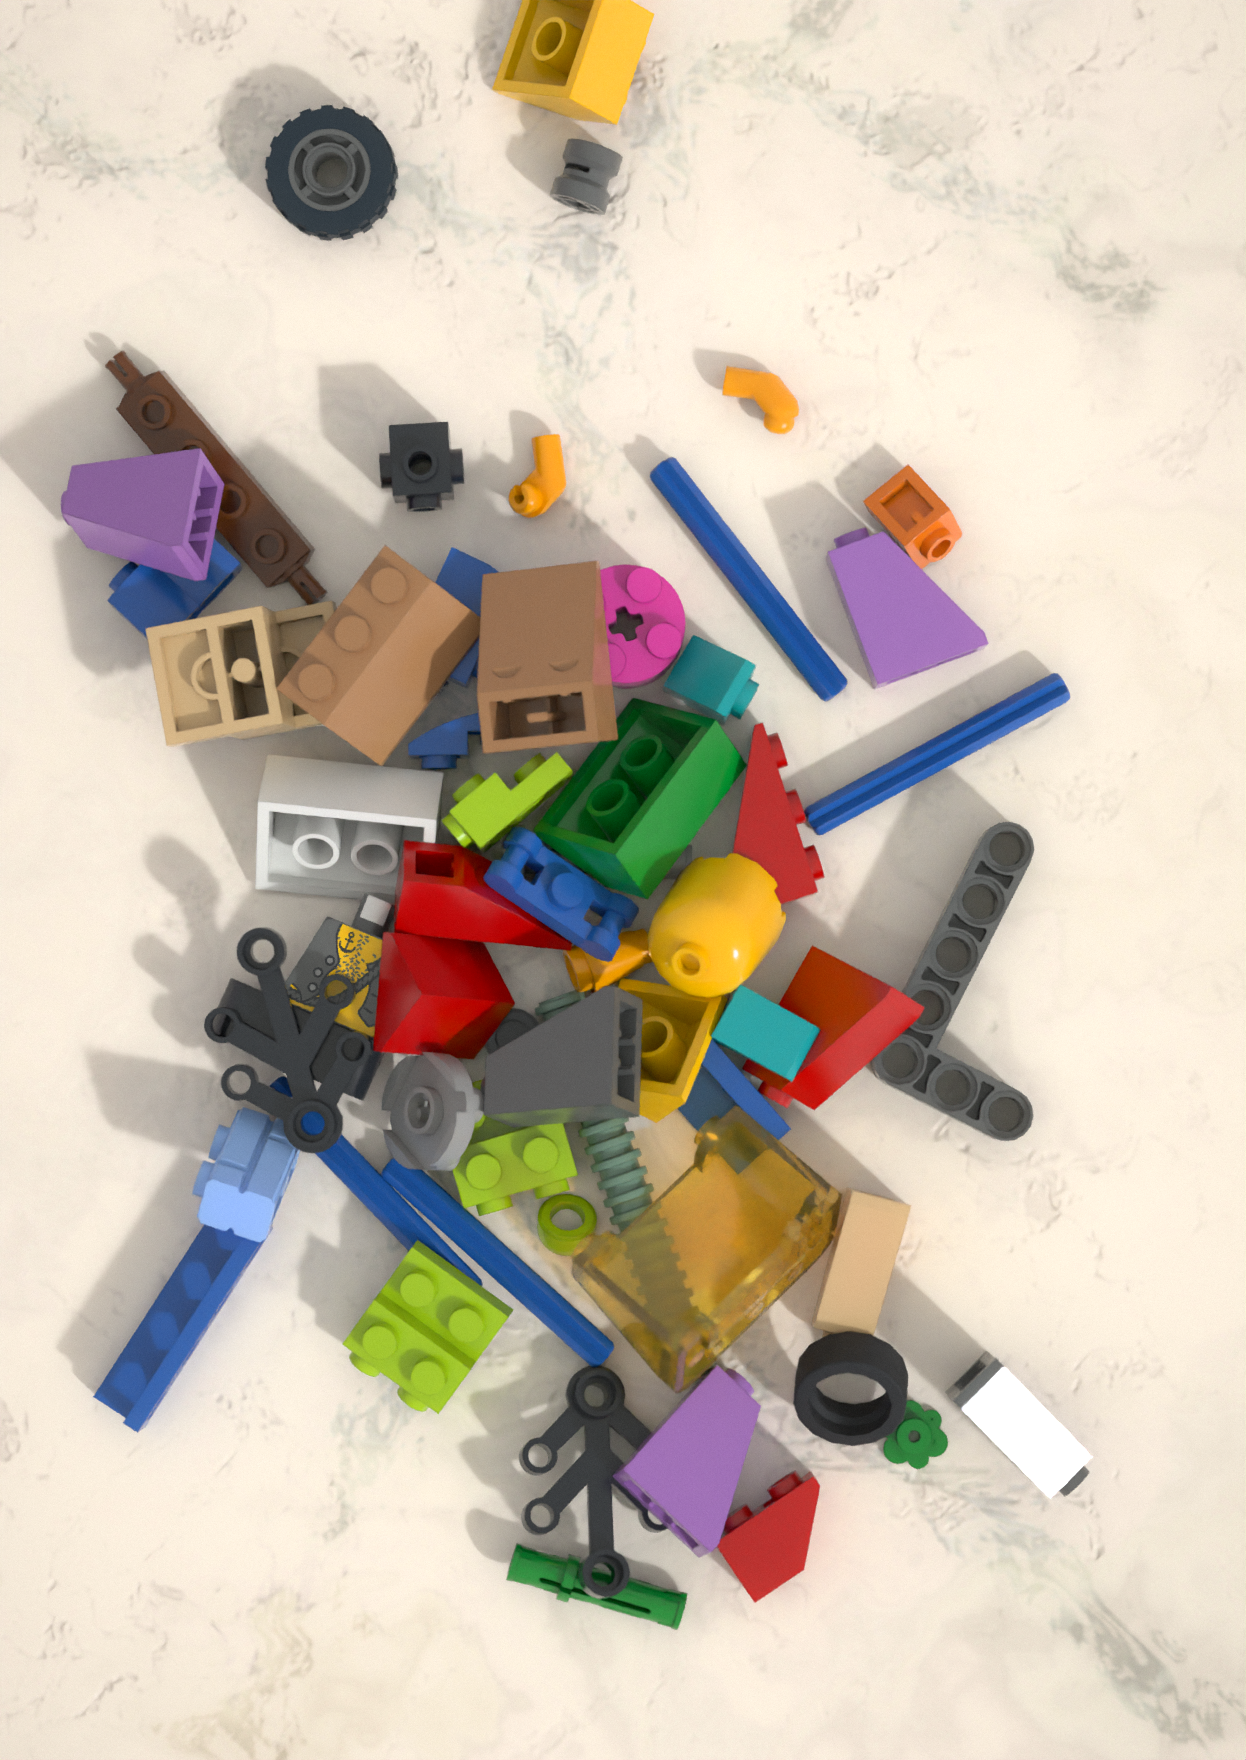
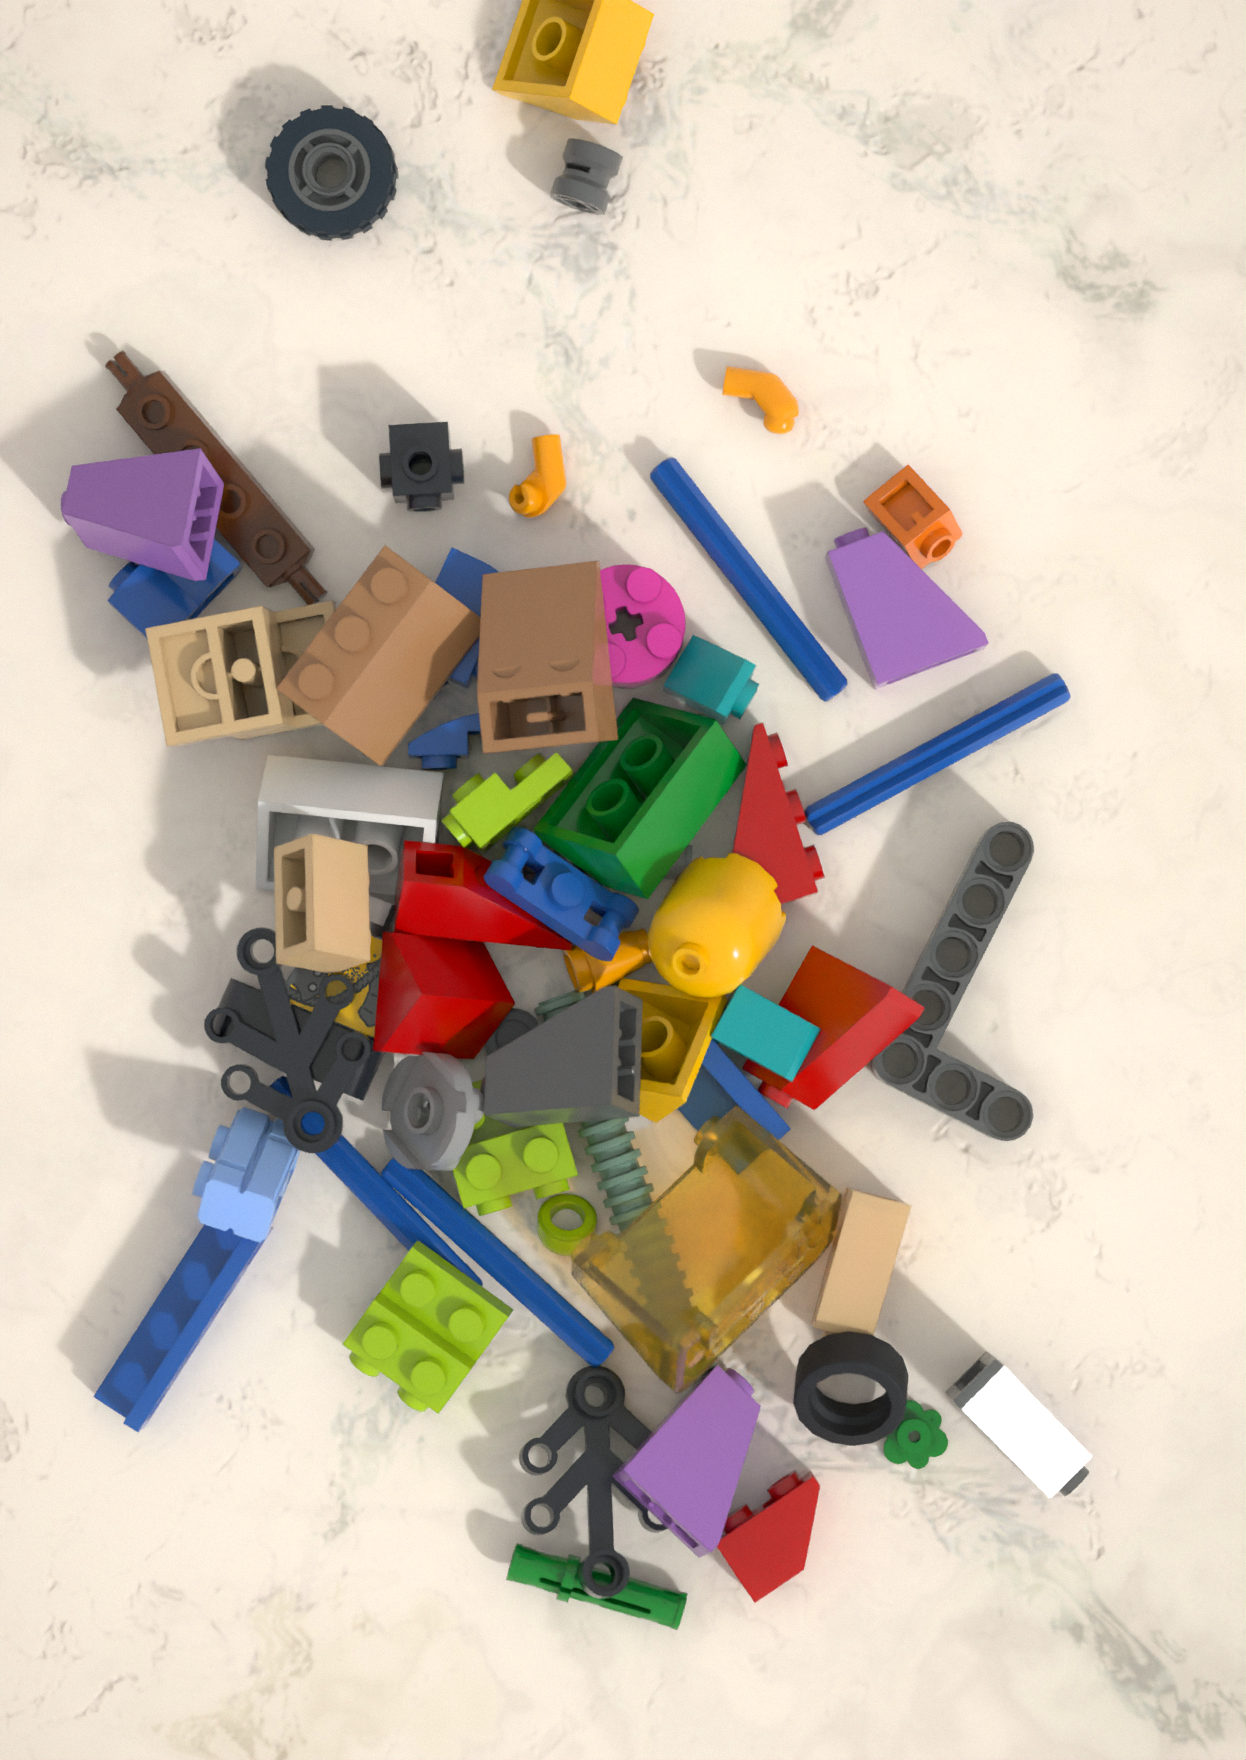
none -> tan brick [274,834,371,974]

